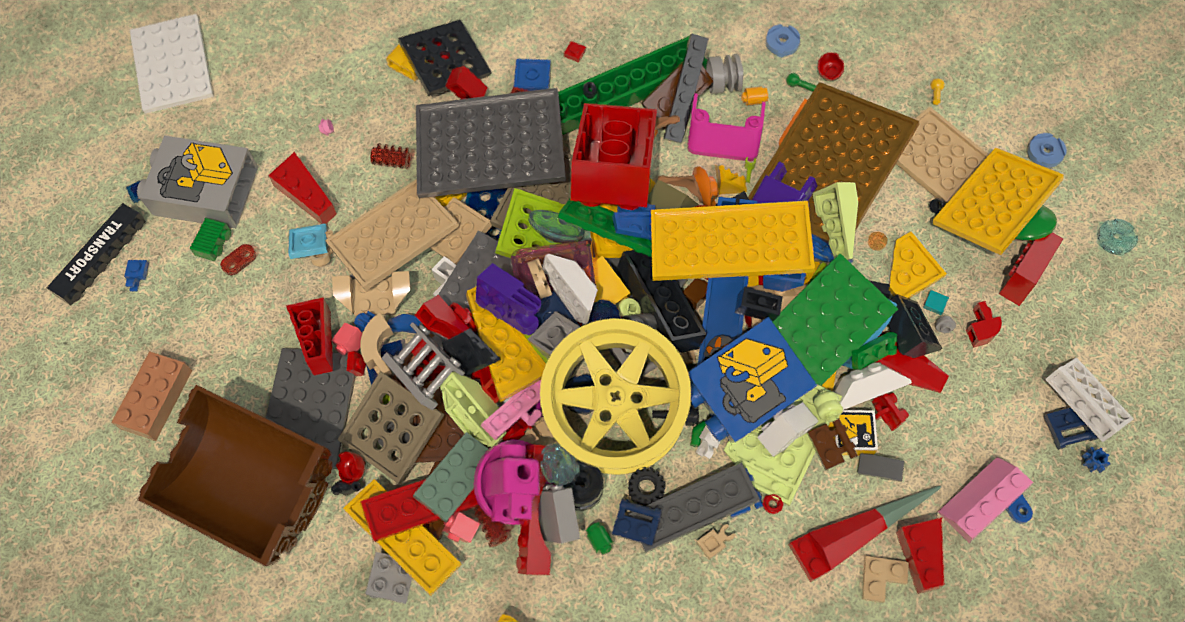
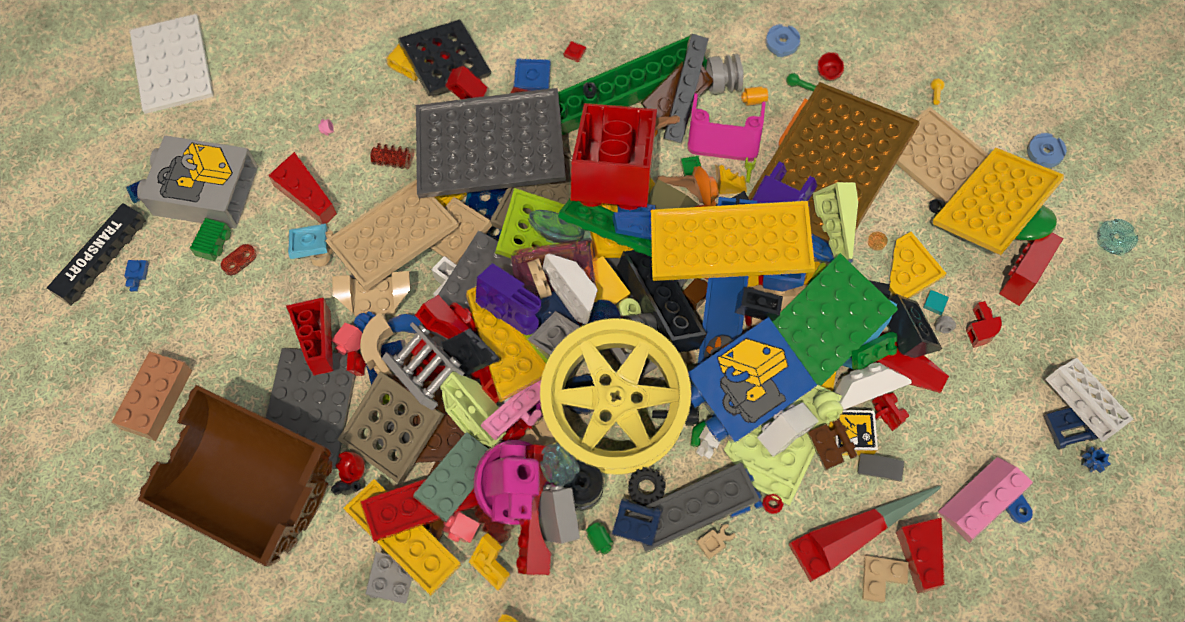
none -> yellow plate [469,533,510,591]
none -> green plate [680,156,701,177]

